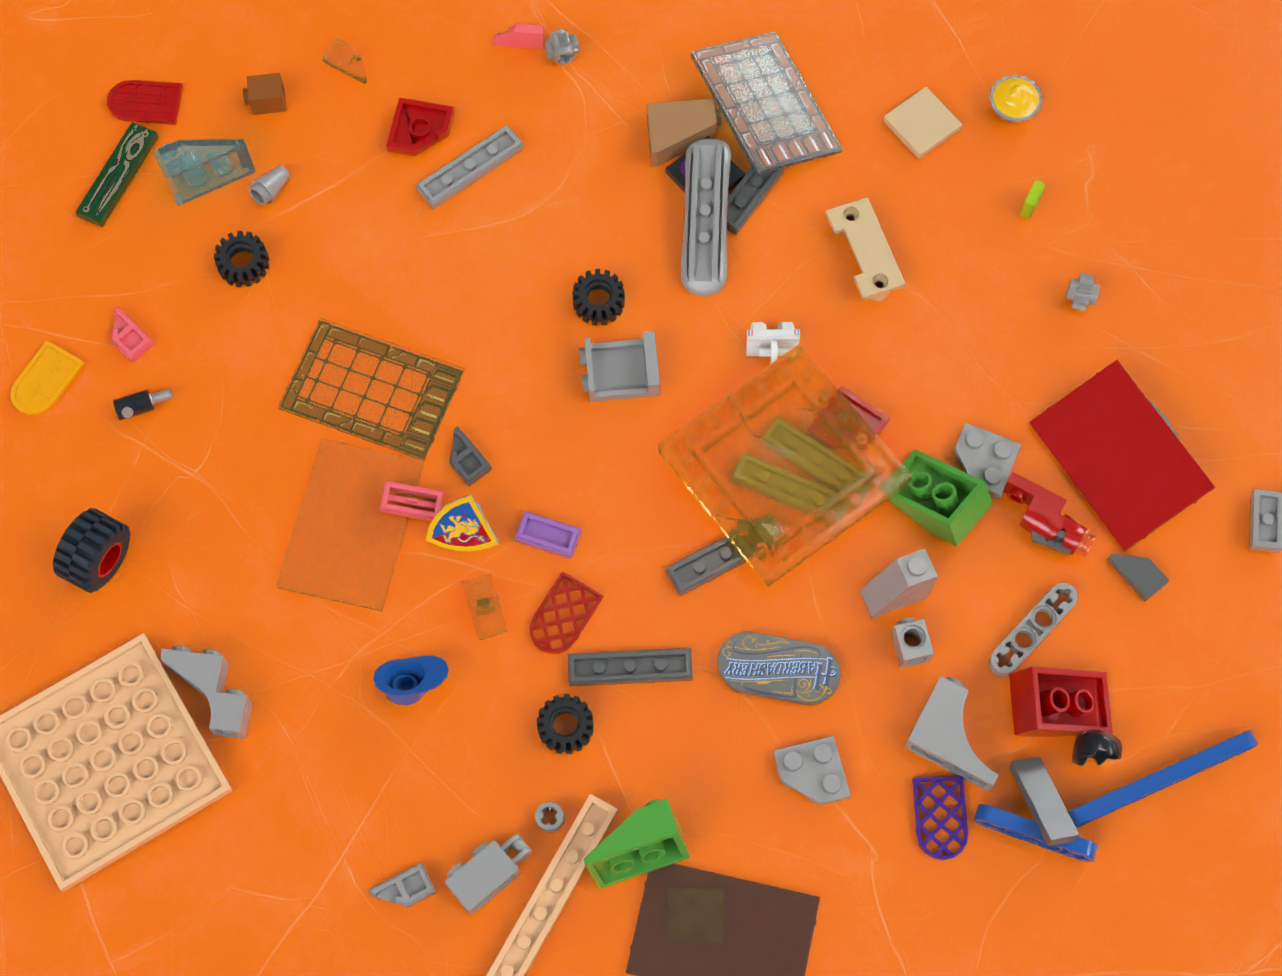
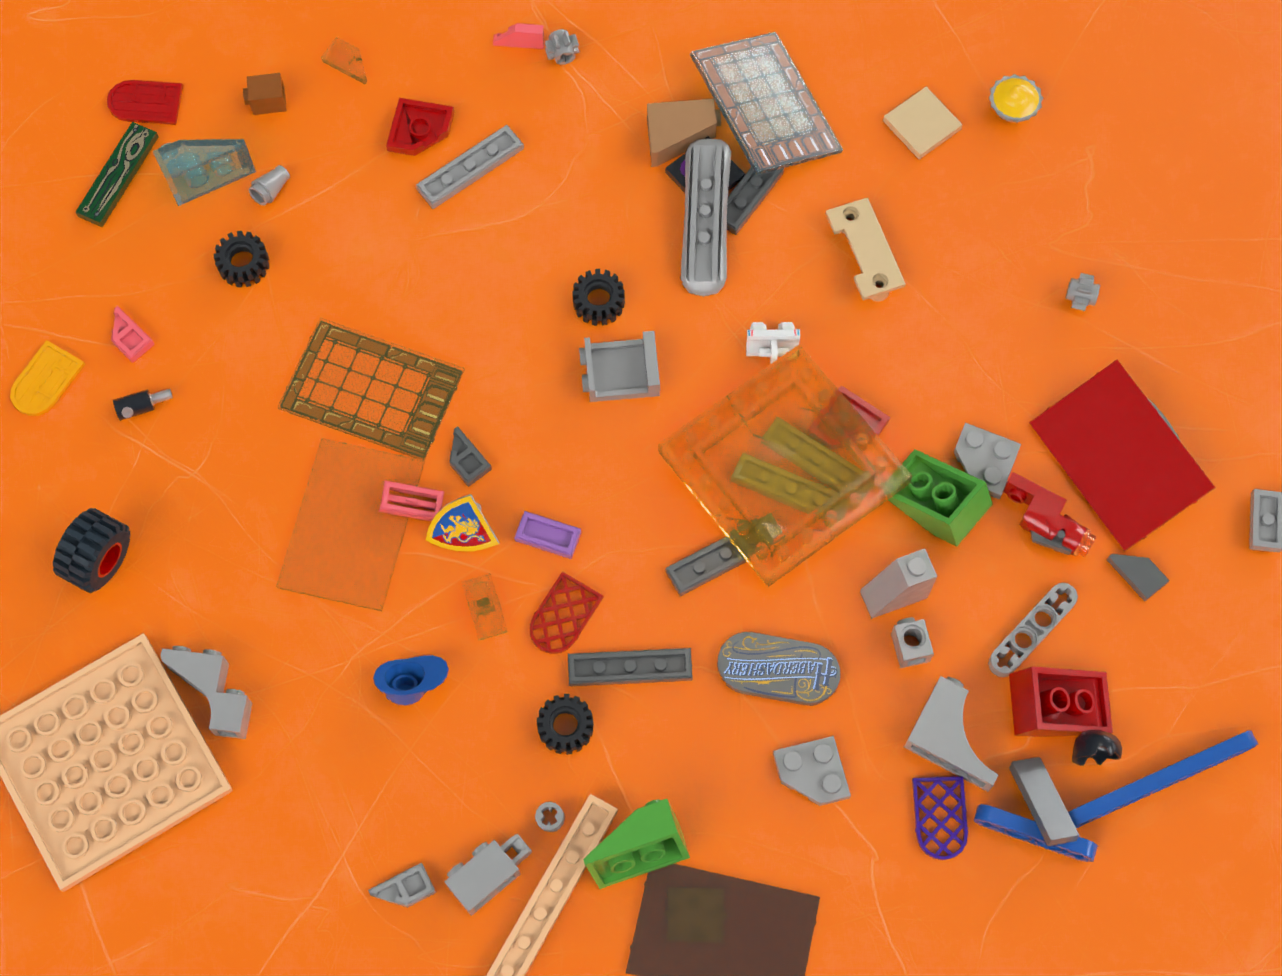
lime tile [1019,180,1045,219] -> none

